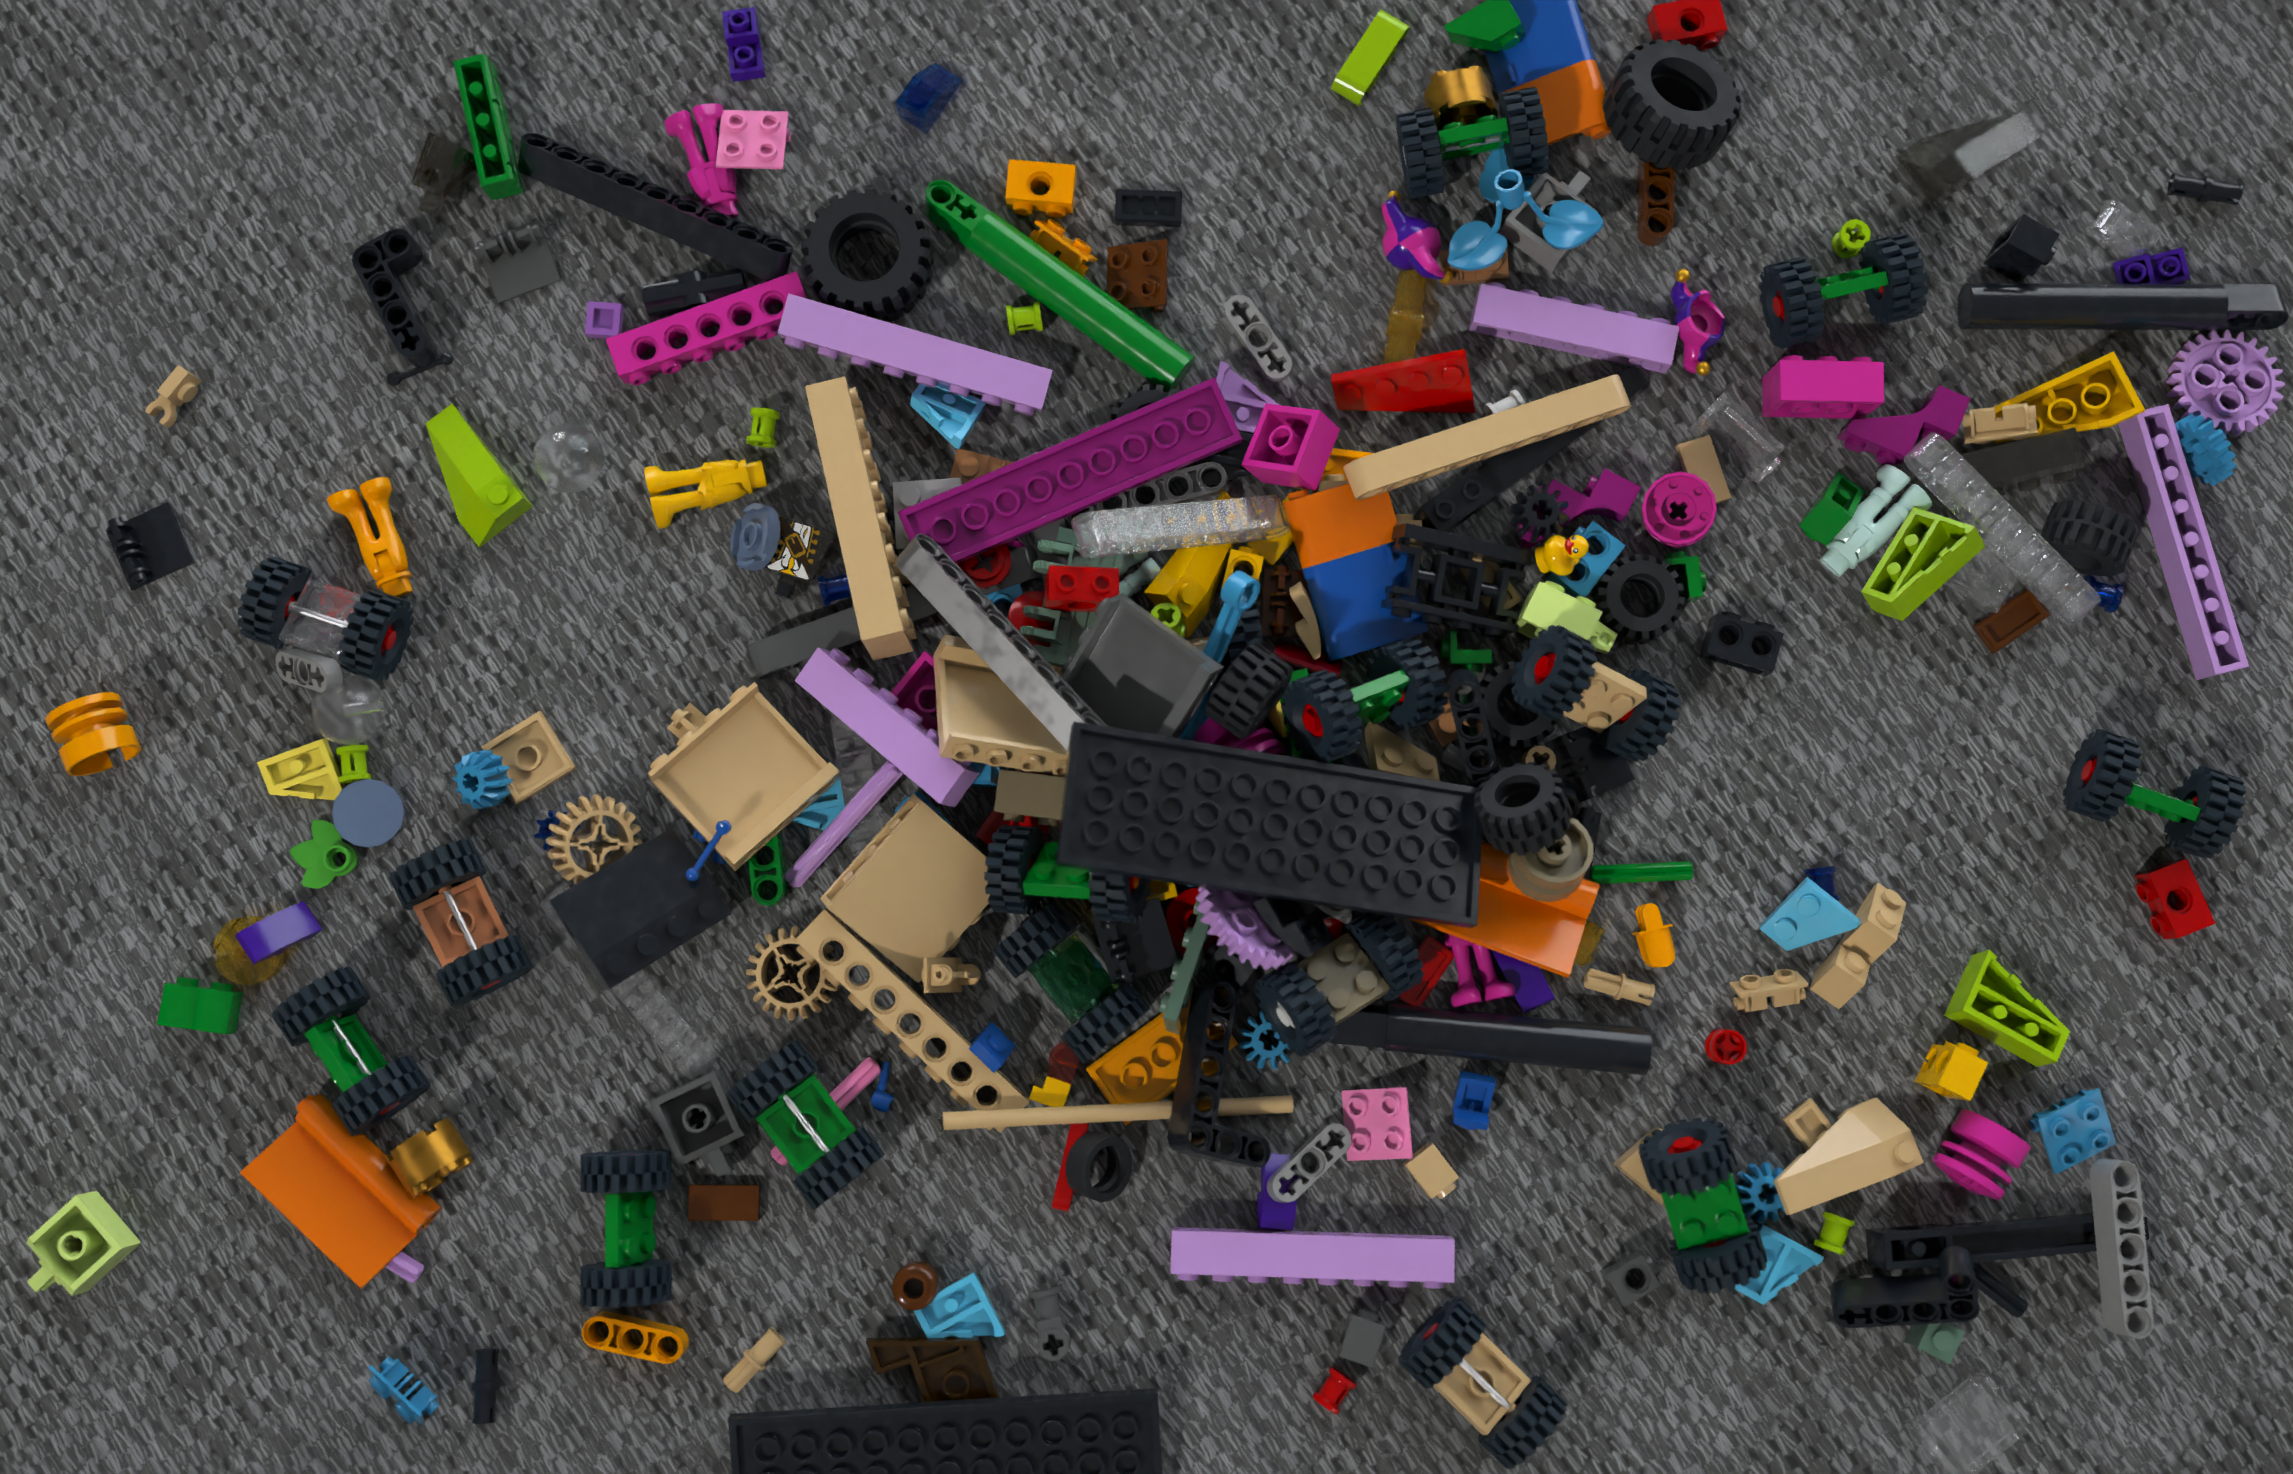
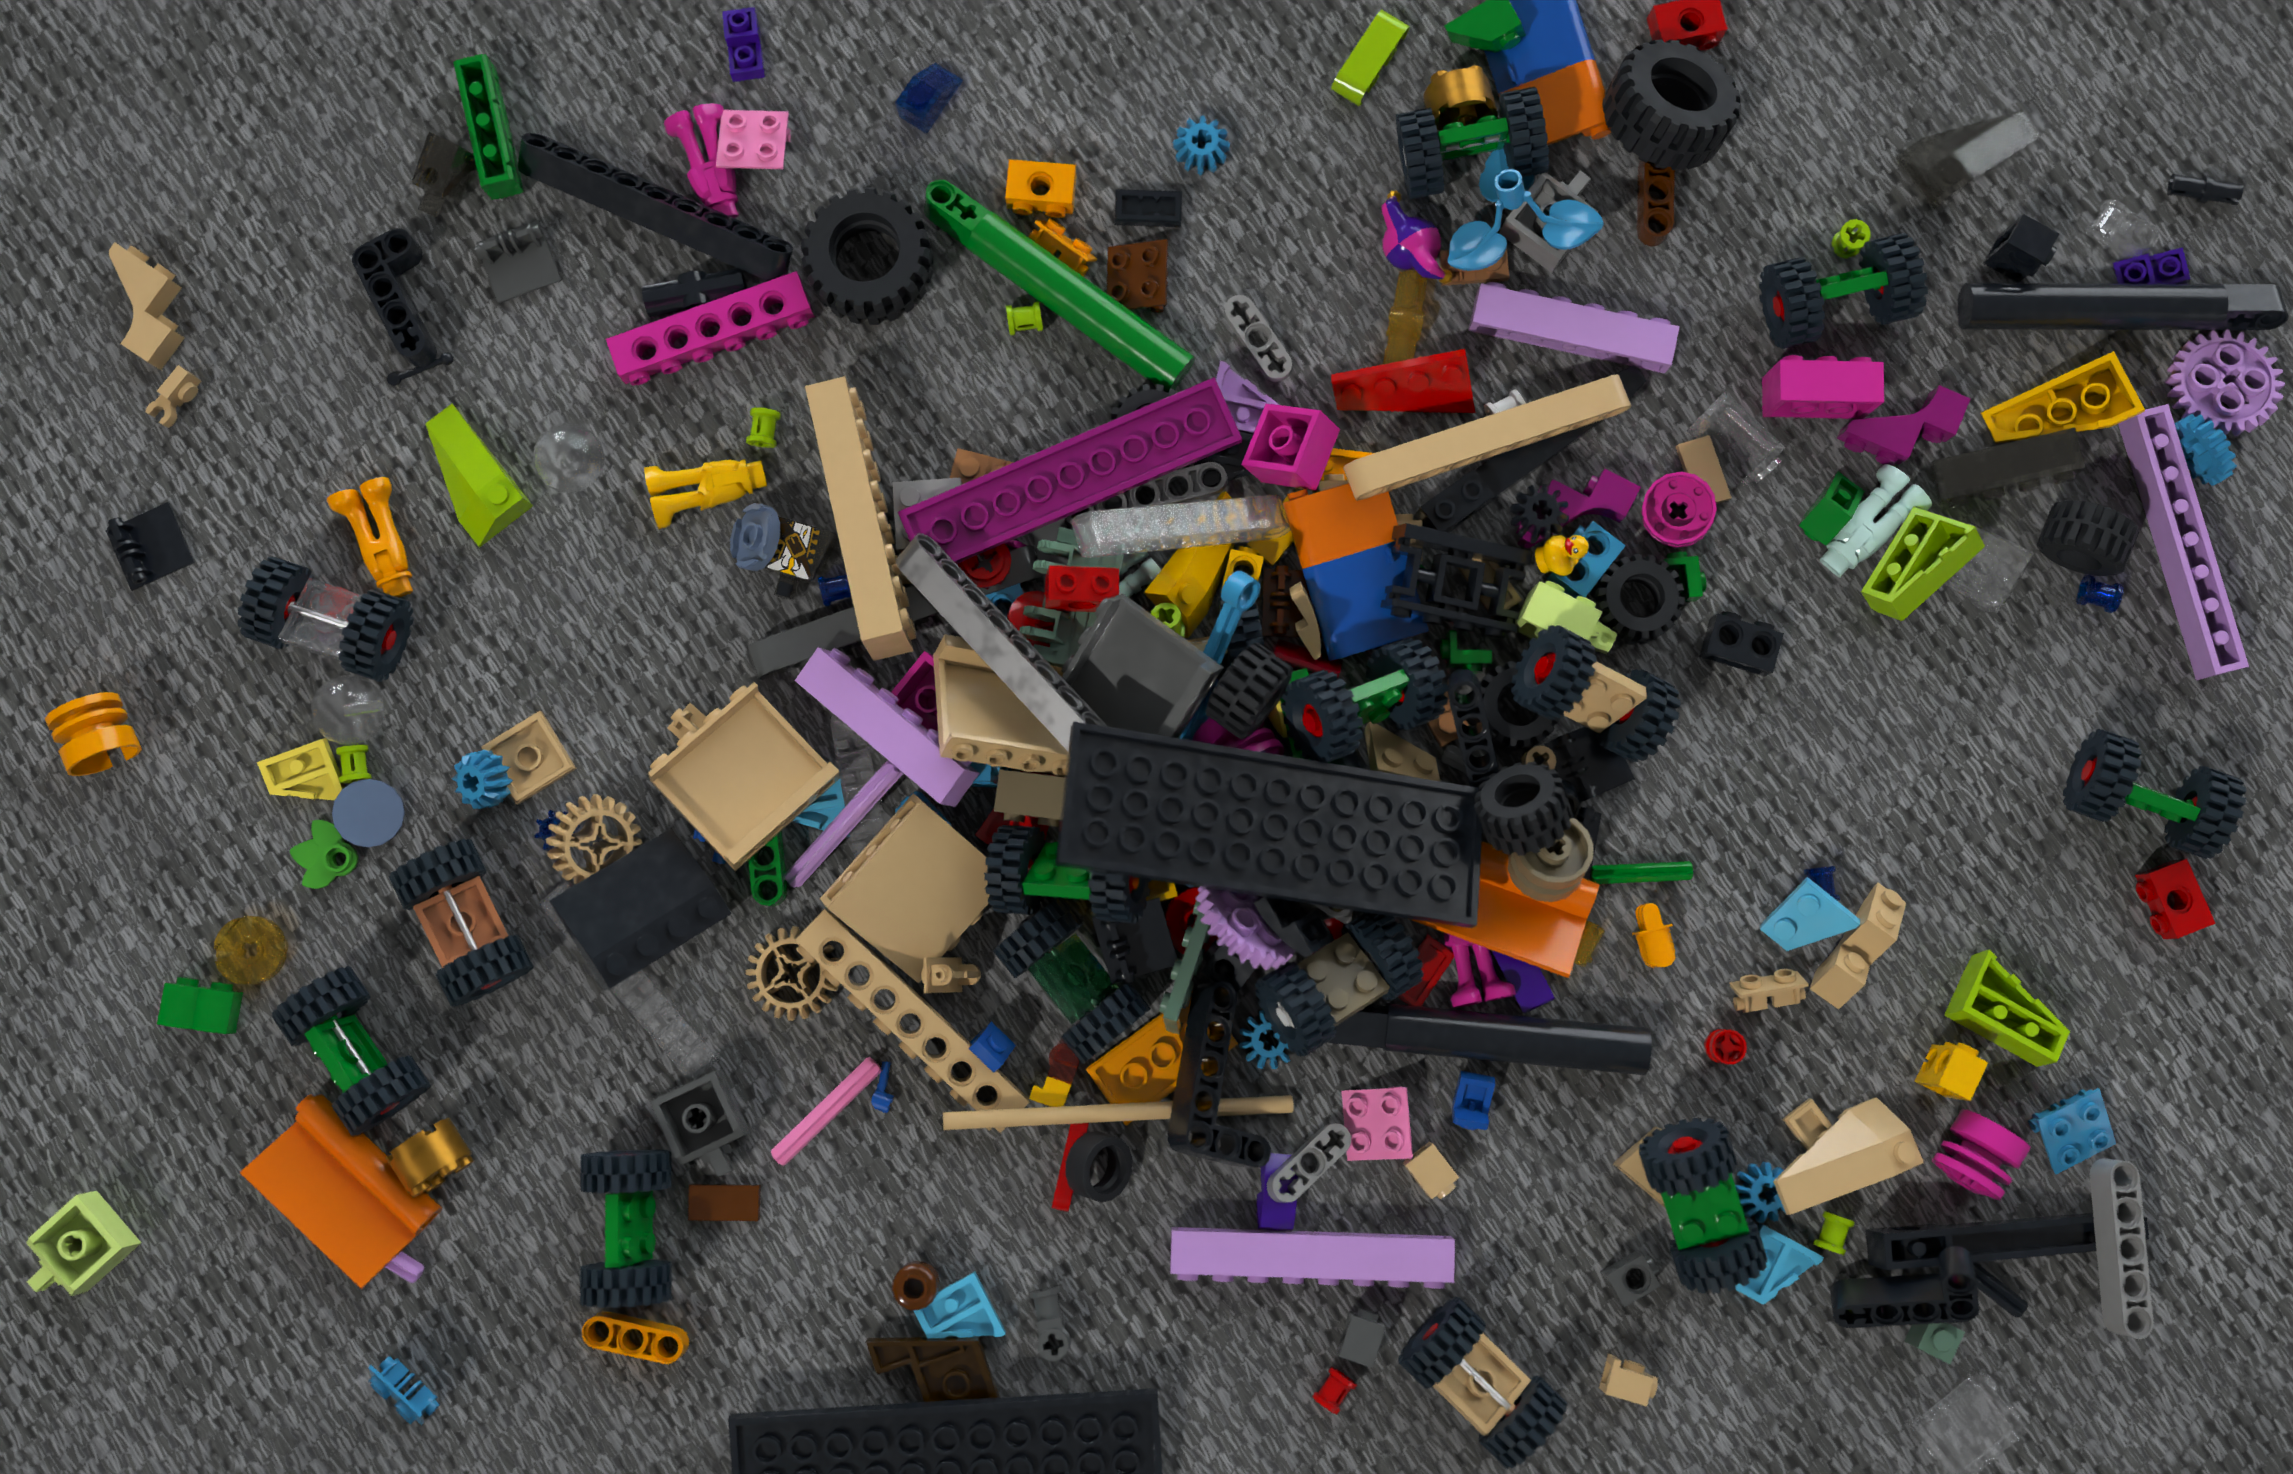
dark purple slope [235,901,322,964] -> none
light grey beam [276,648,343,693] -> none
black pin [471,1349,500,1424] -> none
medium lavender plate [585,301,624,339] -> none
blue hinge [686,820,731,881] -> none
tan axle [723,1327,786,1393] -> none
plate [727,1040,885,1210] -> none
lavender brick [778,293,1053,416] -> none
medium azure wing [910,383,986,449] -> none
tan axle [1583,968,1655,1006] -> none
dark pink piece [1670,269,1725,376] -> none
clear beam [1904,432,2101,627] -> none
tan hinge [1963,402,2038,444] -> none
reddish brown tile [1972,588,2050,654] -> none
none -> tan arch [109,242,184,370]
none -> dark azure gear [1173,115,1230,176]
none -> tan brick [1599,1354,1658,1406]

